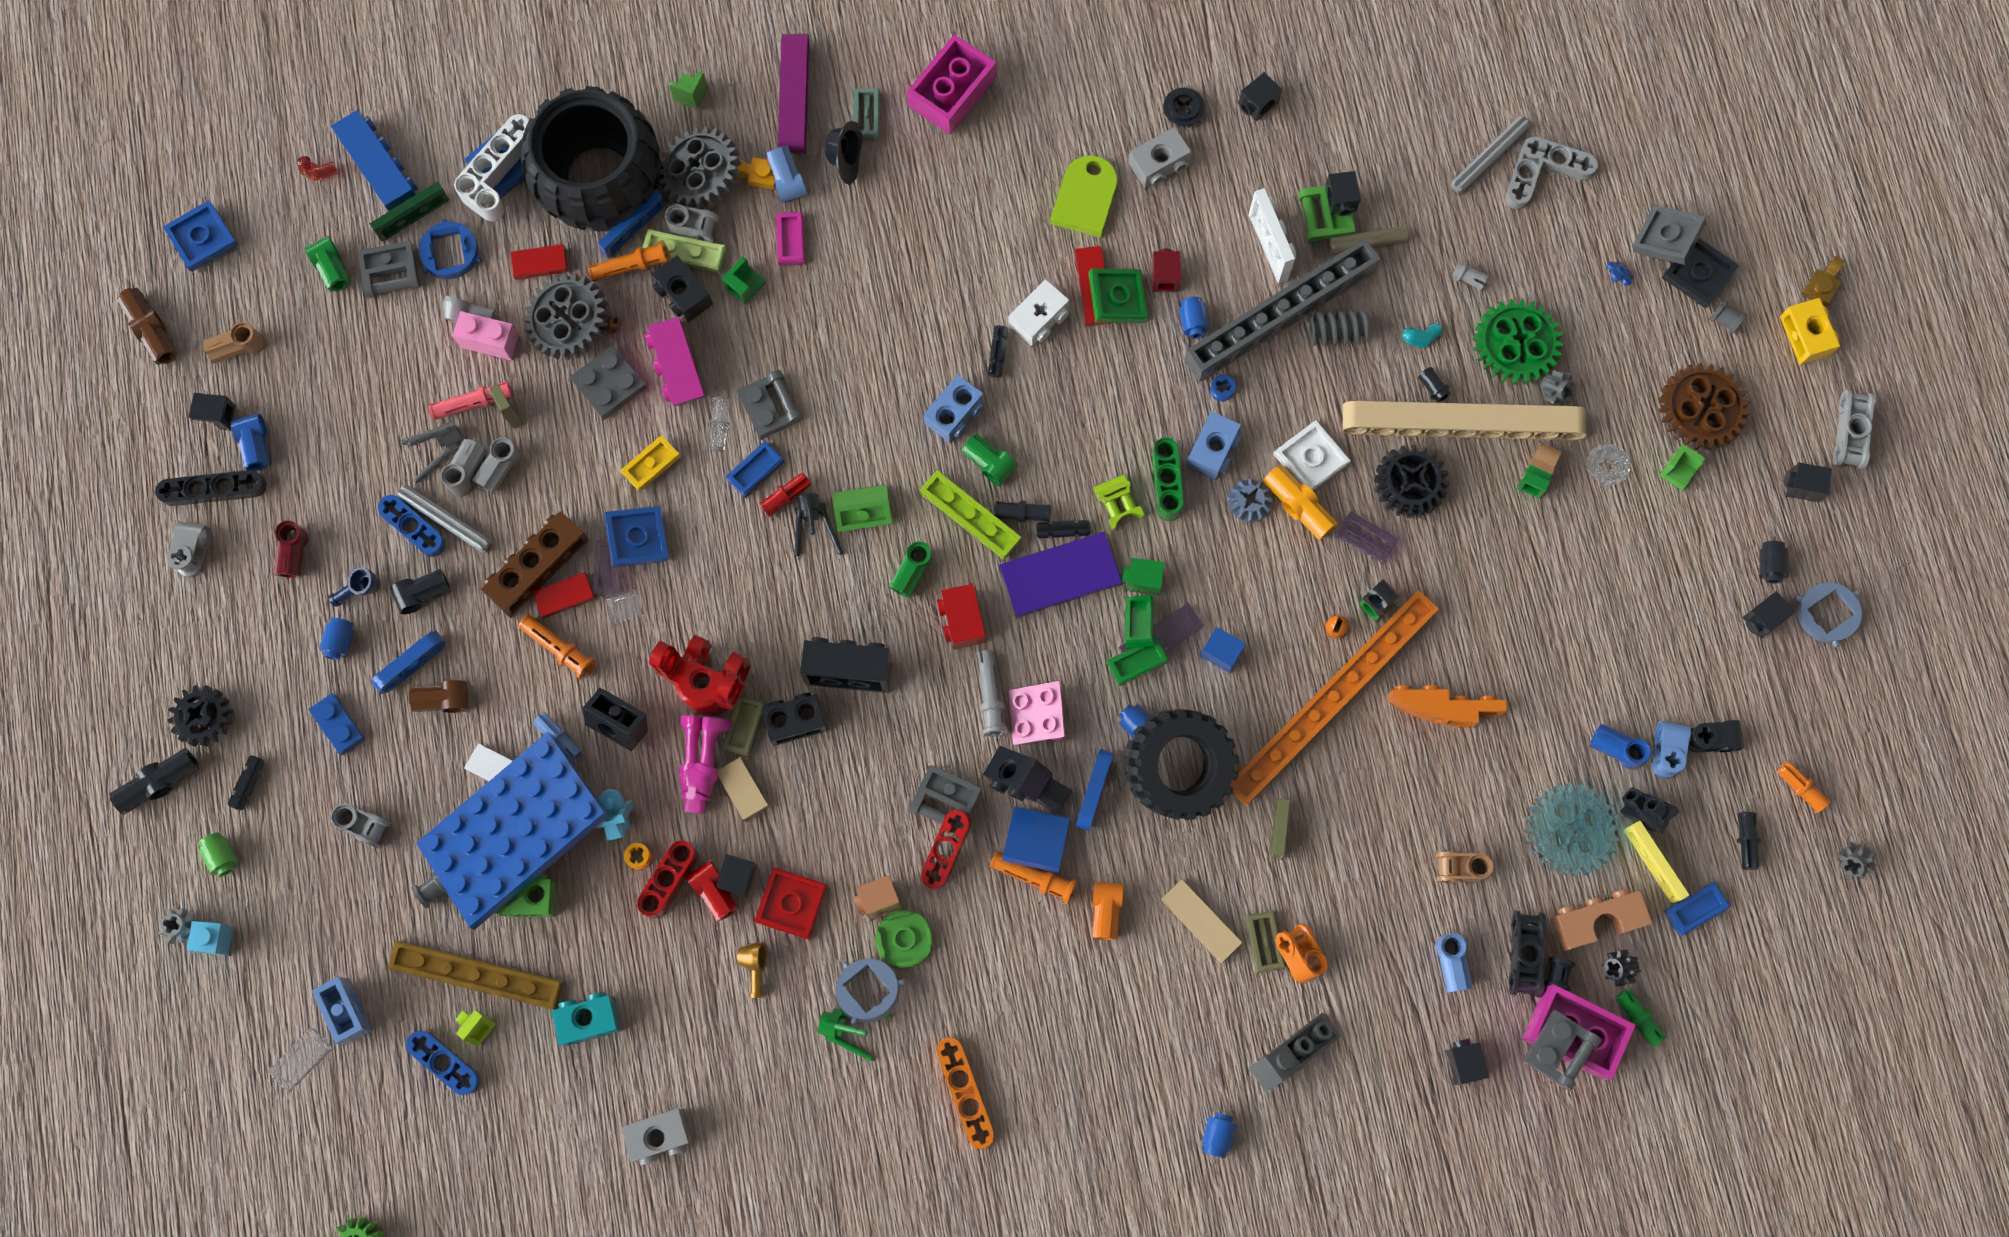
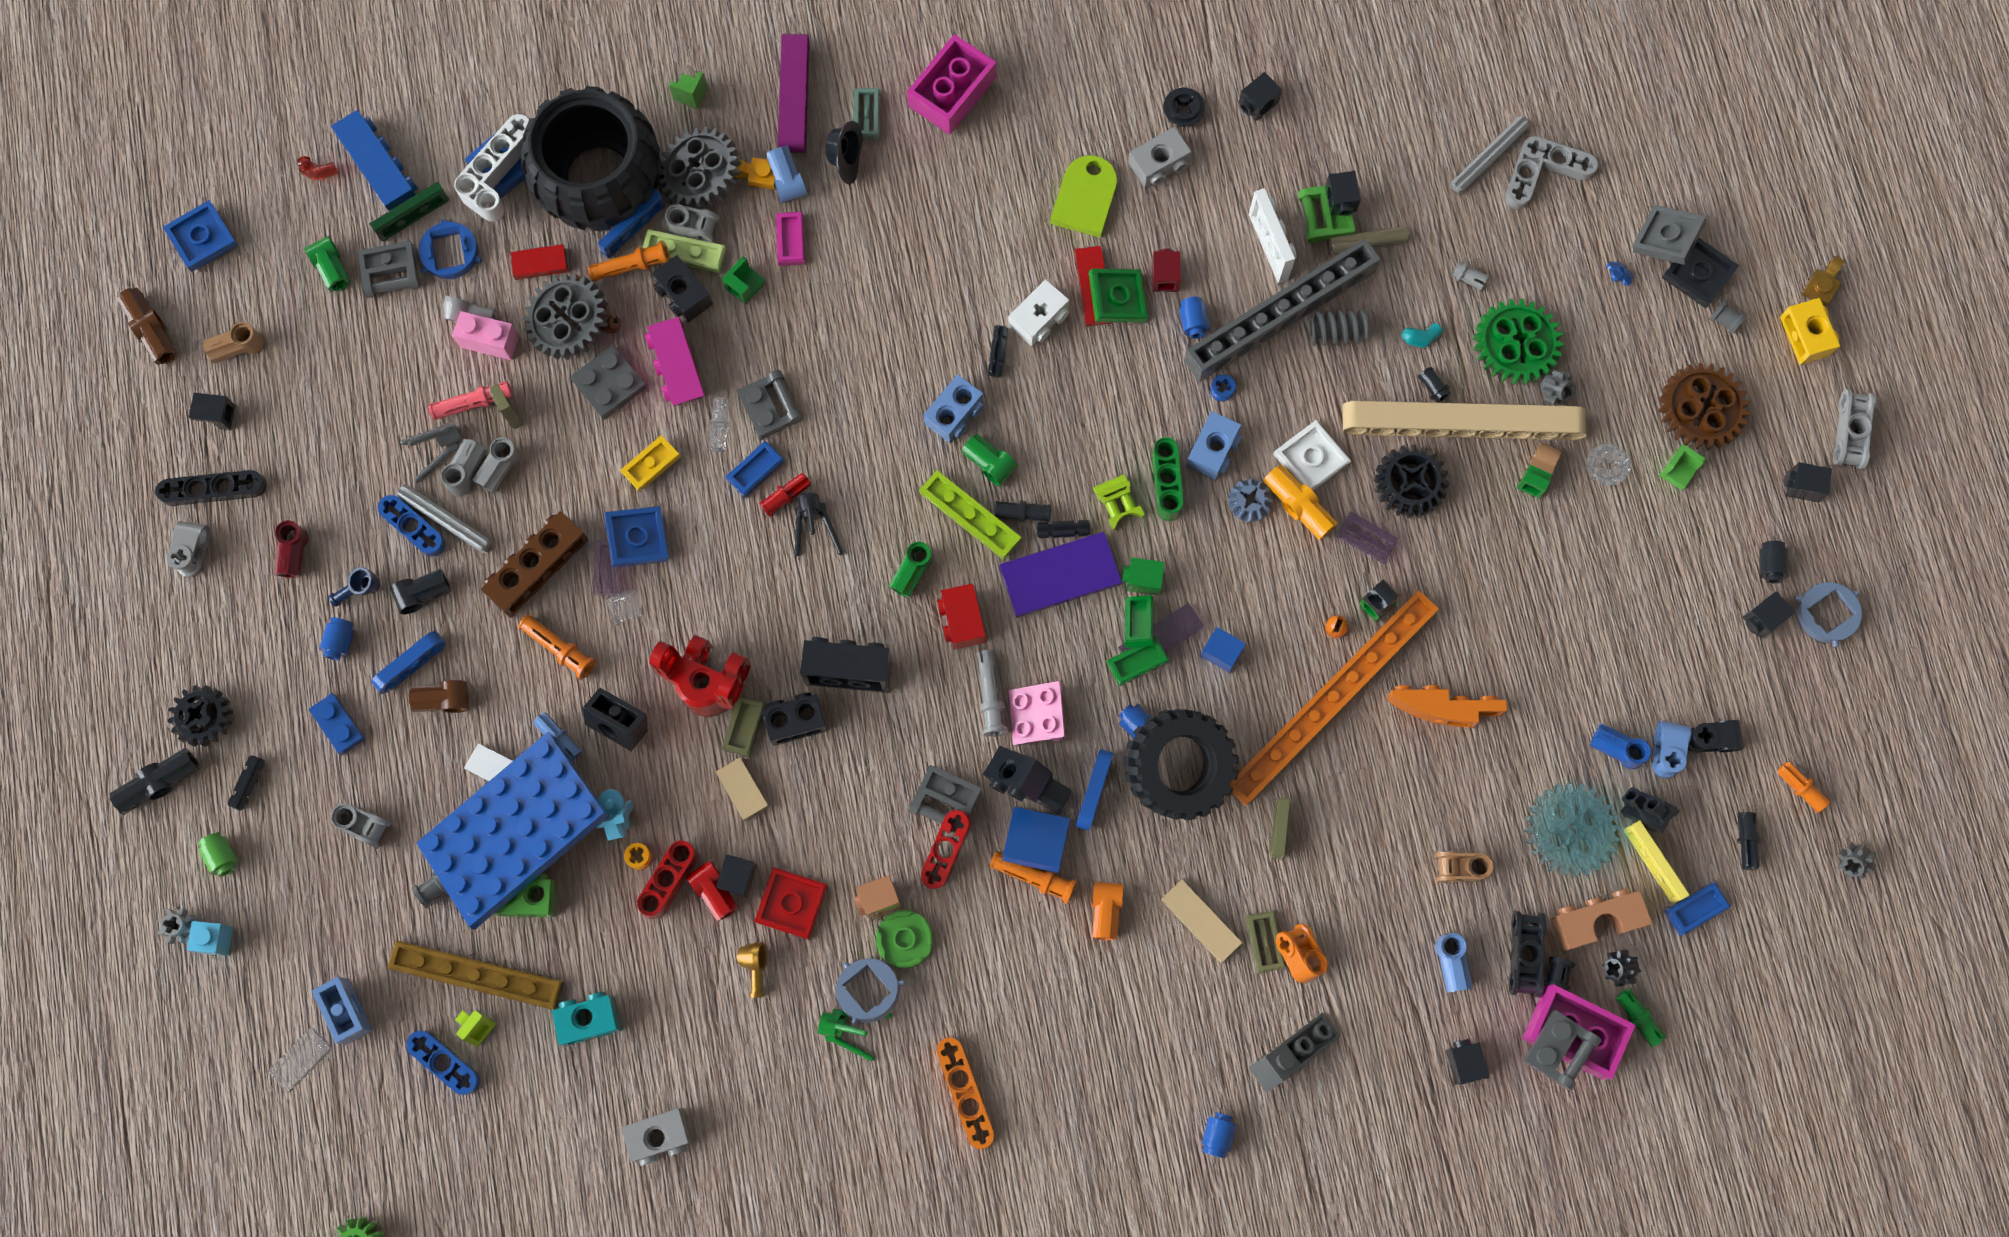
blue piece [231,413,270,471] -> none
red tile [532,572,595,619] -> none
dark pink piece [679,716,732,814] -> none
bright green panel [833,485,892,532] -> none

